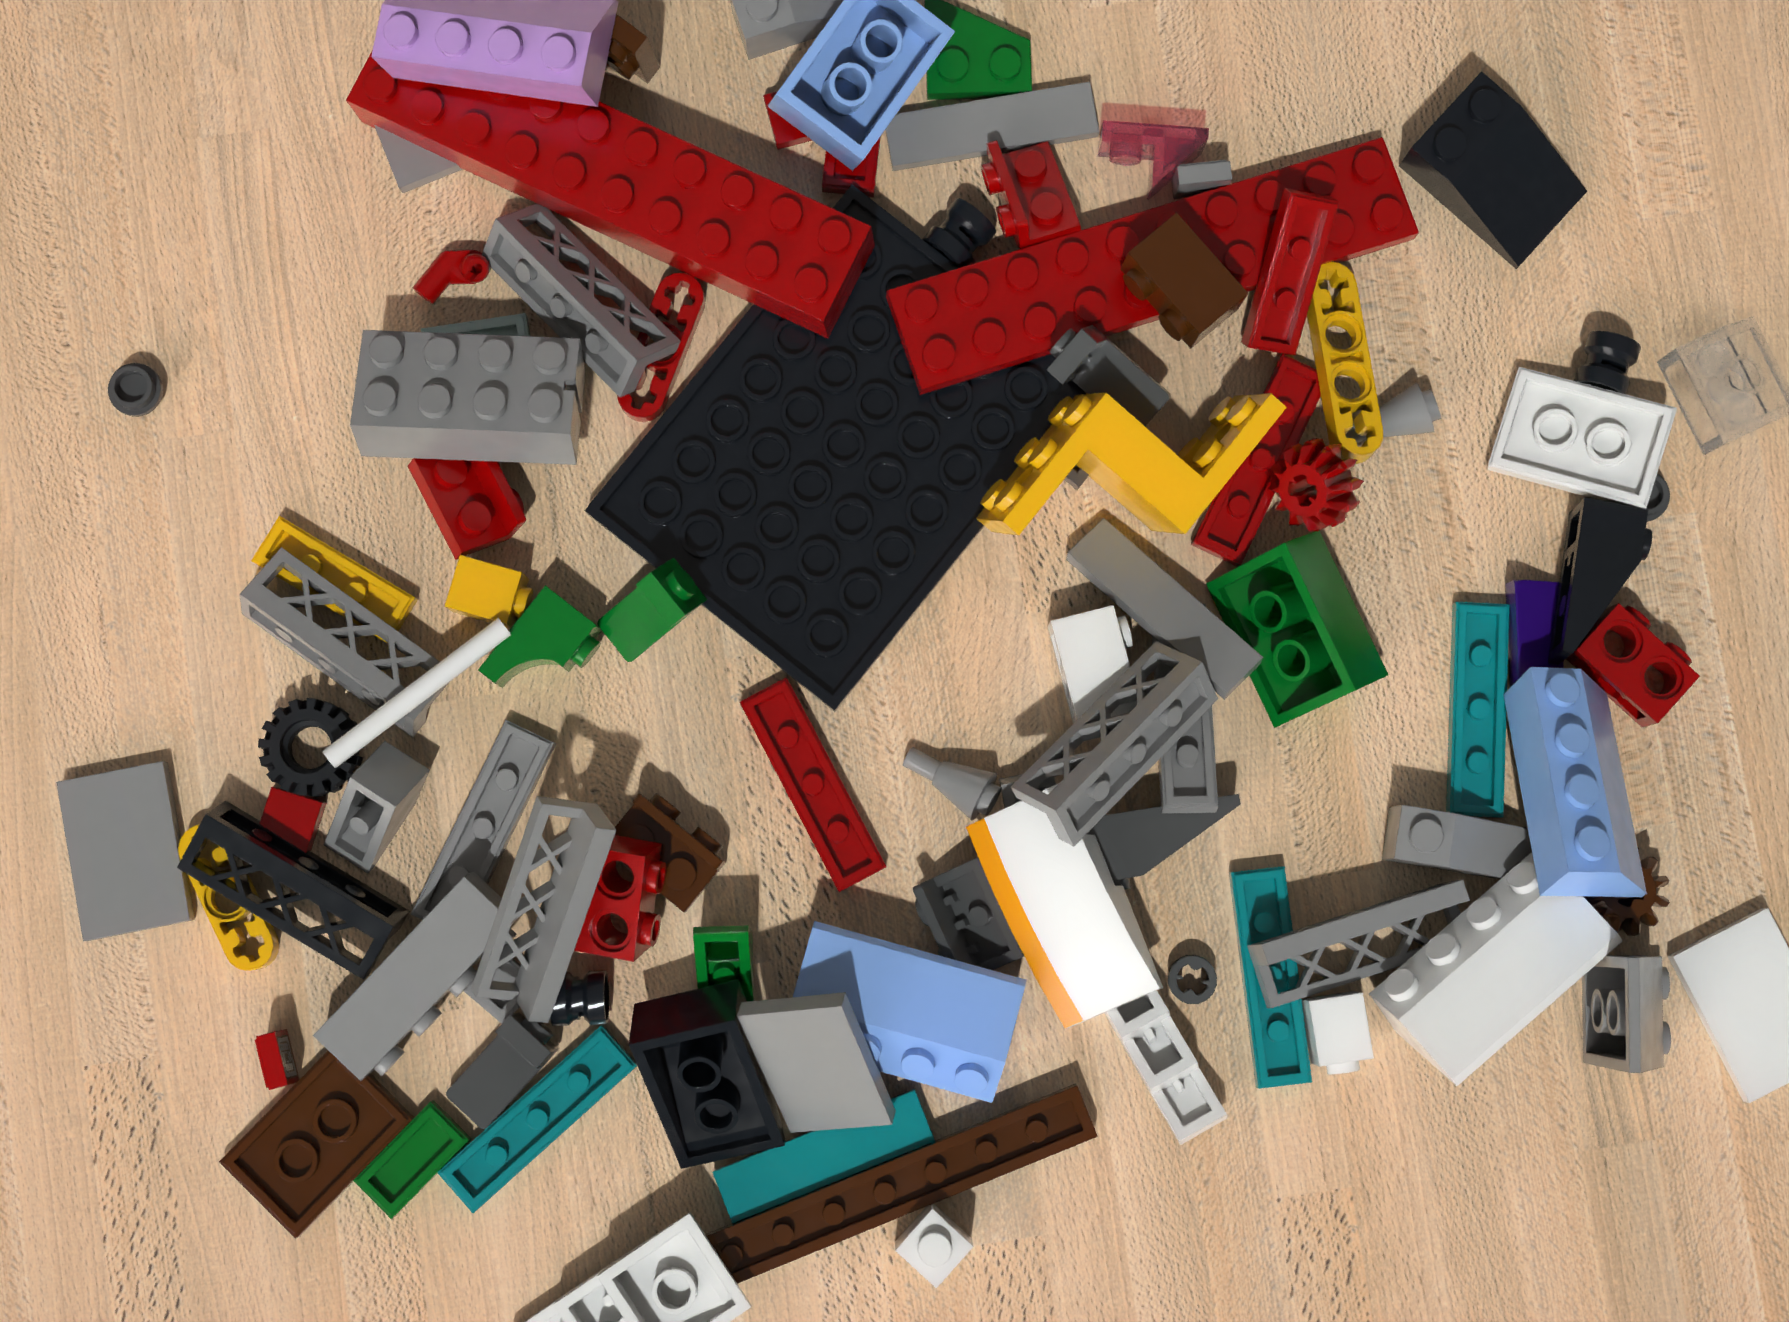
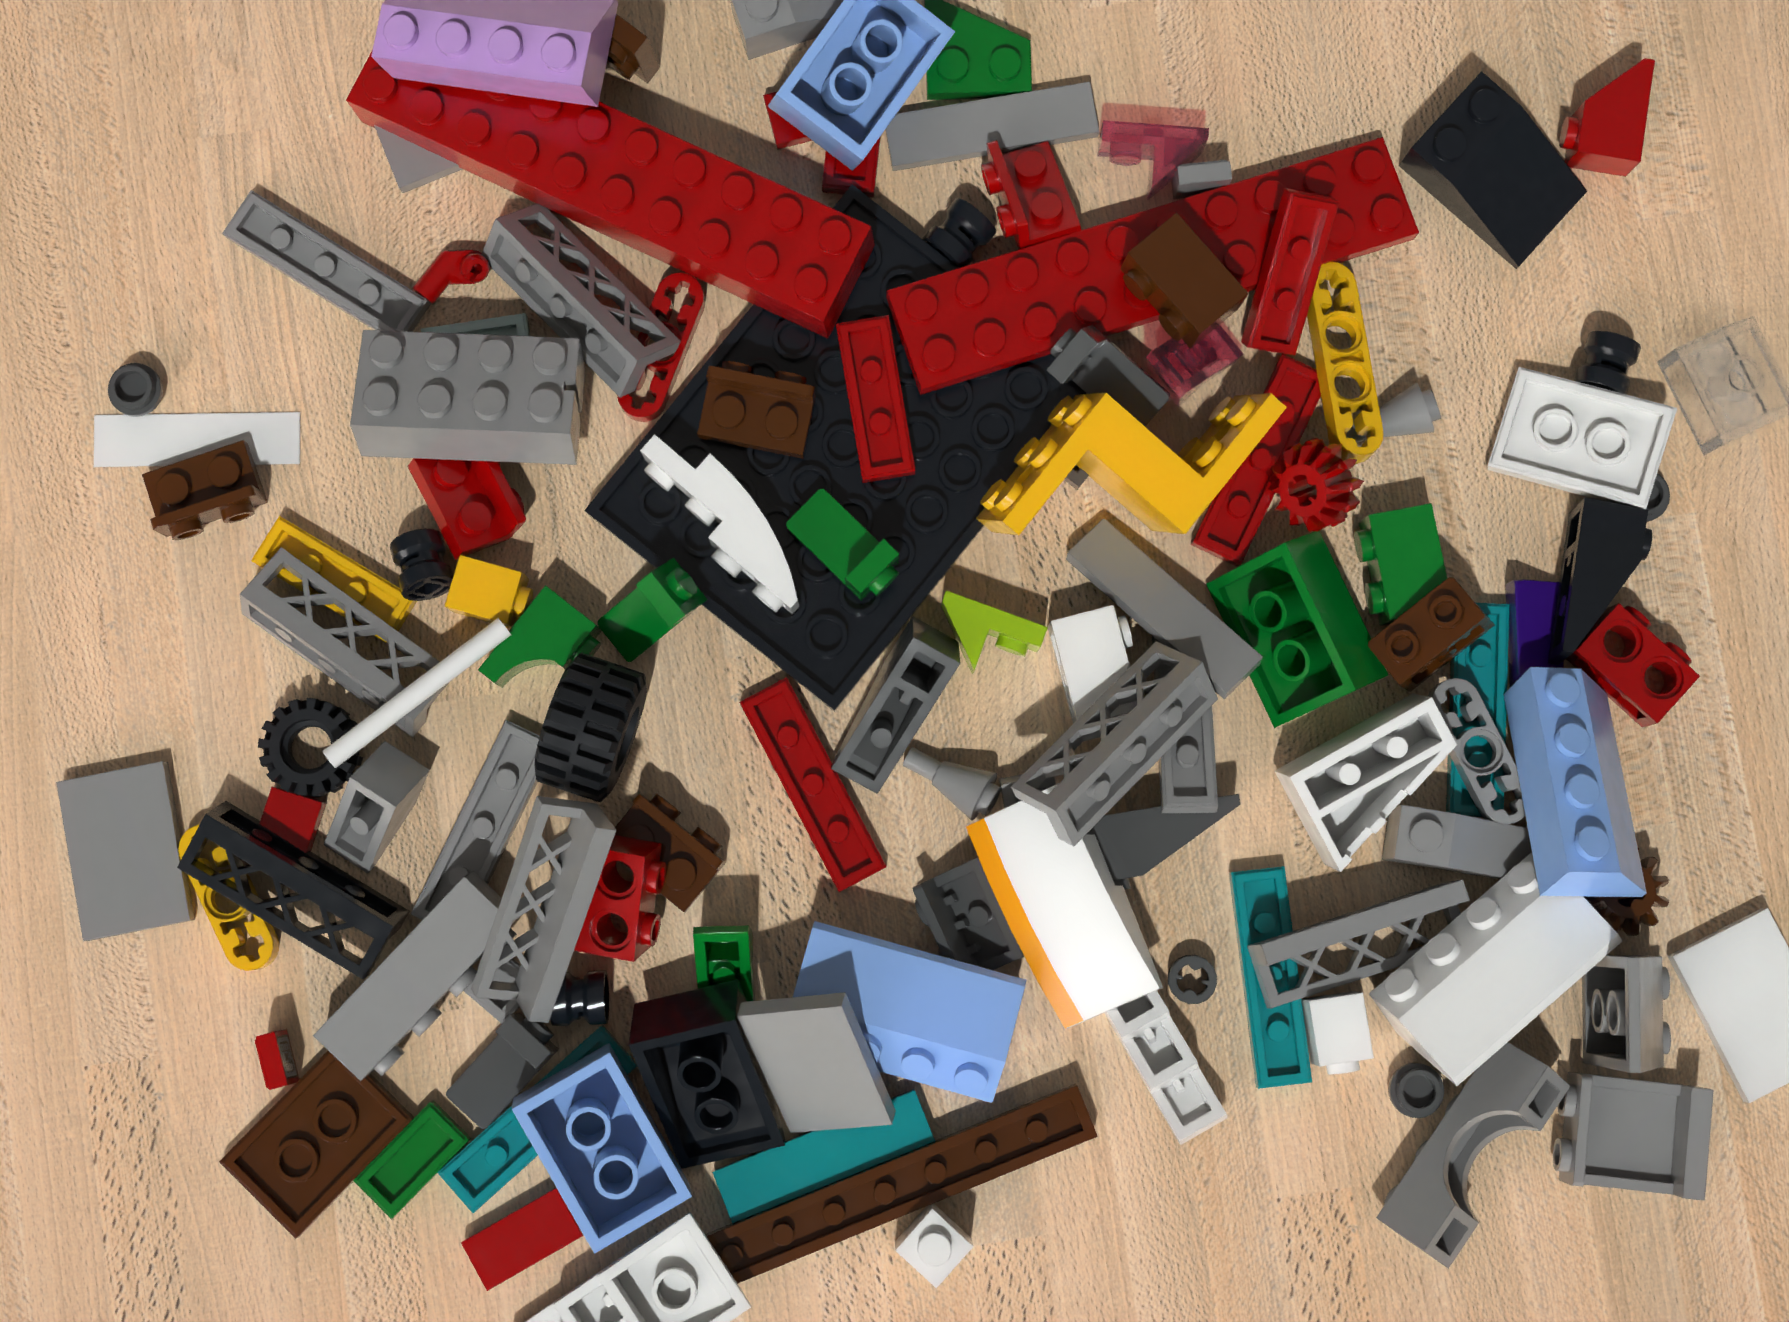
none -> white sticker [93,412,300,467]
none -> reddish brown bracket [142,440,268,540]
none -> light grey tile [222,190,431,332]
none -> black wheel [390,528,453,601]
none -> red tile [461,1188,584,1291]
none -> light blue brick [512,1043,692,1254]
none -> black tyre [534,652,647,803]
none -> white slope [640,434,799,614]
none -> reddish brown bracket [697,361,816,459]
none -> green bracket [786,489,899,601]
none -> dark grey slope [831,616,961,794]
none -> red tile [836,315,916,483]
none -> lime slope [941,590,1048,674]
none -> clear pink slope [1146,325,1244,406]
none -> white wedge [1275,693,1457,872]
none -> green brick [1354,503,1447,626]
none -> reddish brown bracket [1368,577,1495,692]
none -> light grey arch [1376,1042,1570,1269]
none -> dark grey plate [1388,1063,1444,1118]
none -> light grey beam [1428,678,1525,825]
none -> light grey panel [1553,1072,1714,1201]
none -> red slope [1559,58,1655,177]

